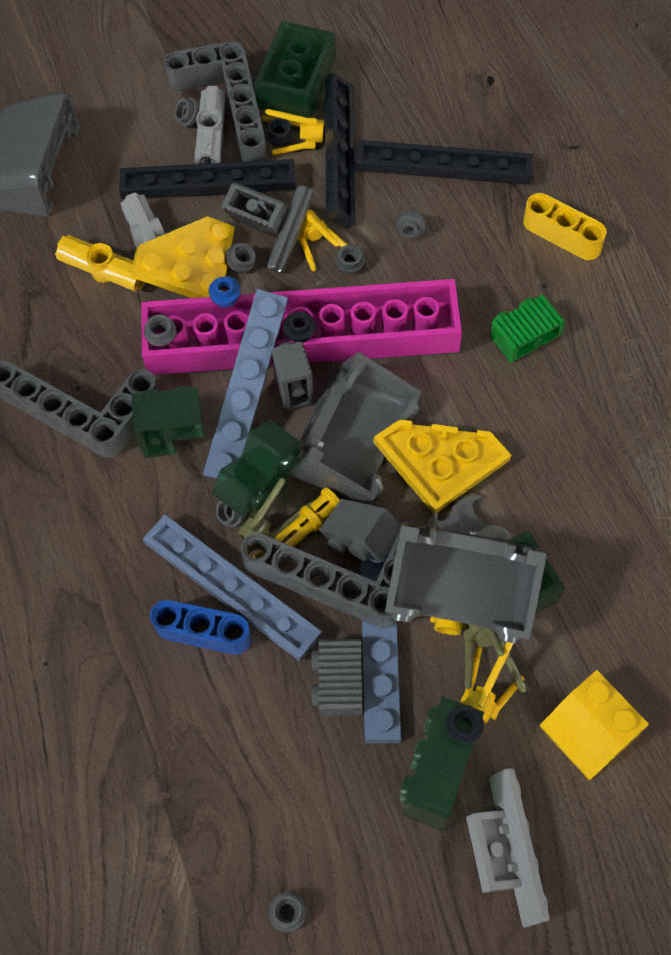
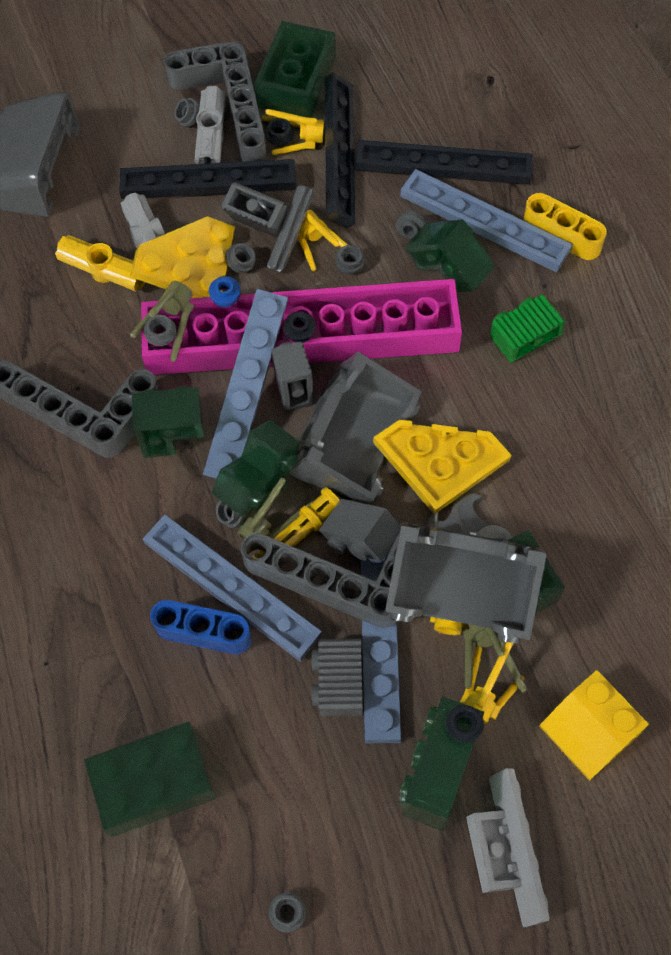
none -> clear green brick [84,721,216,837]
none -> olive plant [130,281,194,362]
none -> sand blue plate [400,169,573,273]
none -> clear green brick [404,219,495,292]

